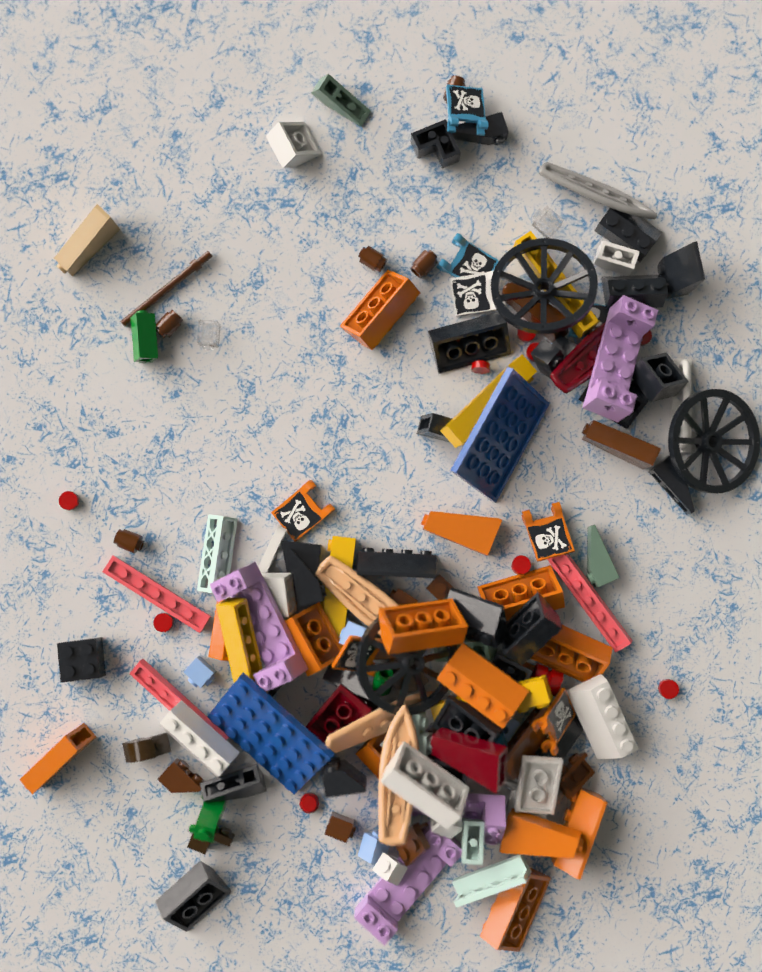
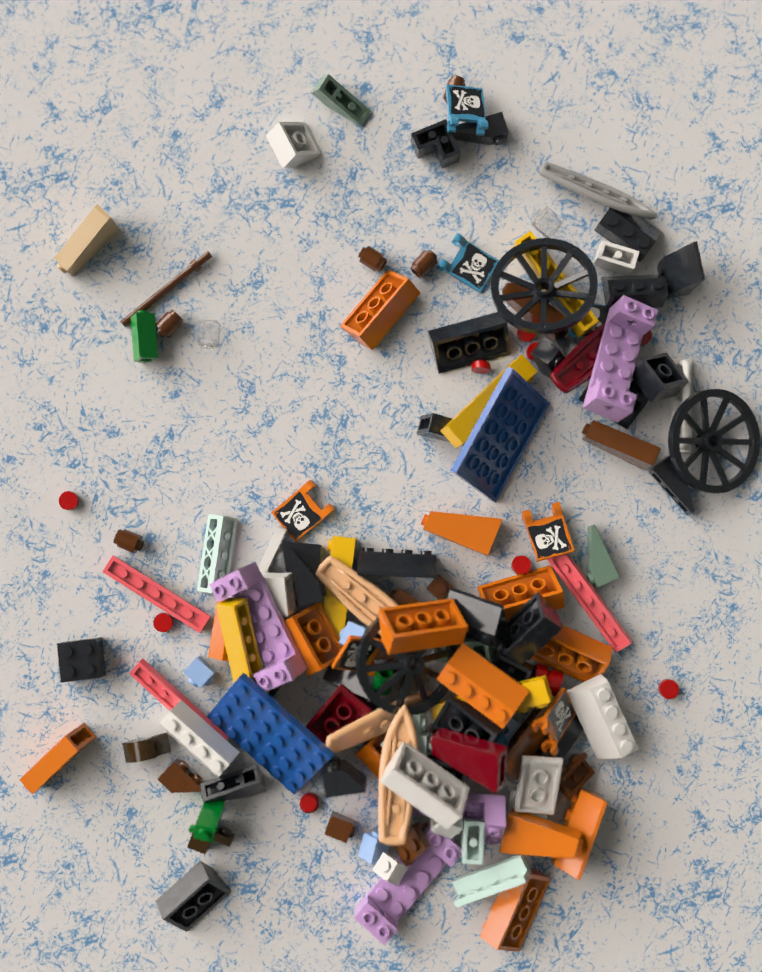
flag [450,271,506,316] -> none

